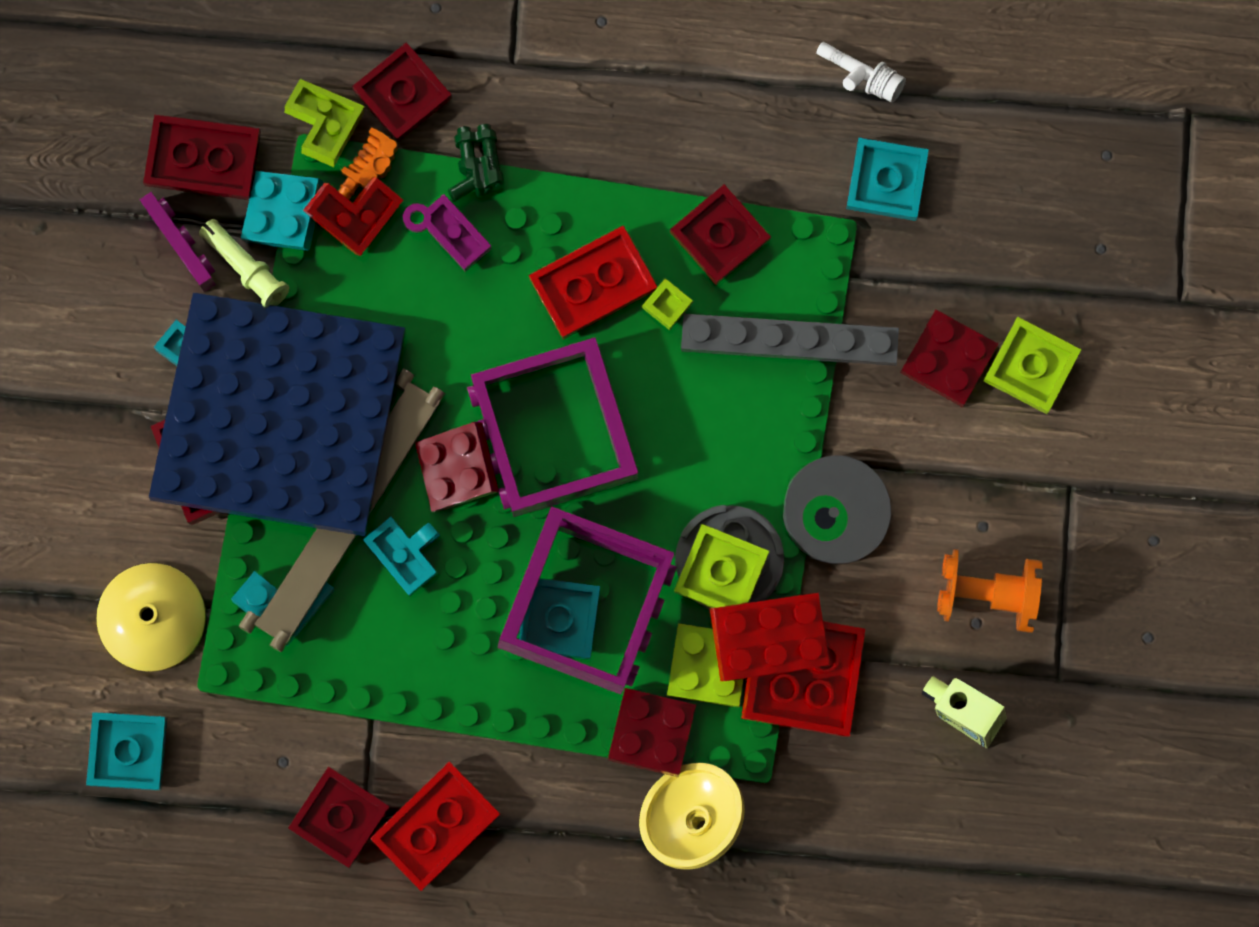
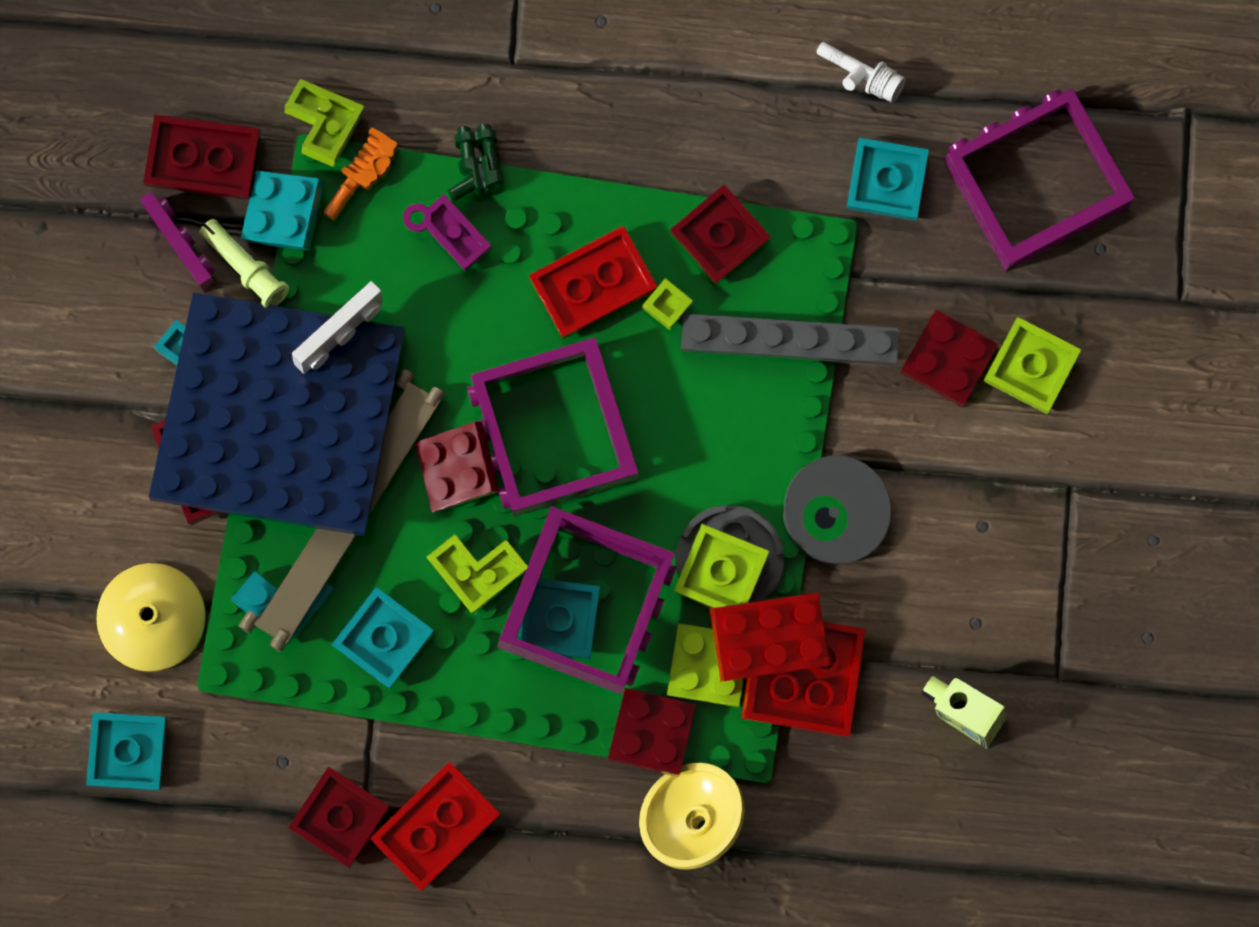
red plate [303,177,403,256] -> none
dark red plate [352,42,452,142] -> none
teal plate [363,517,440,596] -> none
orange piece [937,549,1043,633] -> none
none -> white plate [291,281,383,374]
none -> teal plate [332,587,435,690]
none -> lime plate [427,534,528,615]
none -> magenta window [944,88,1135,272]

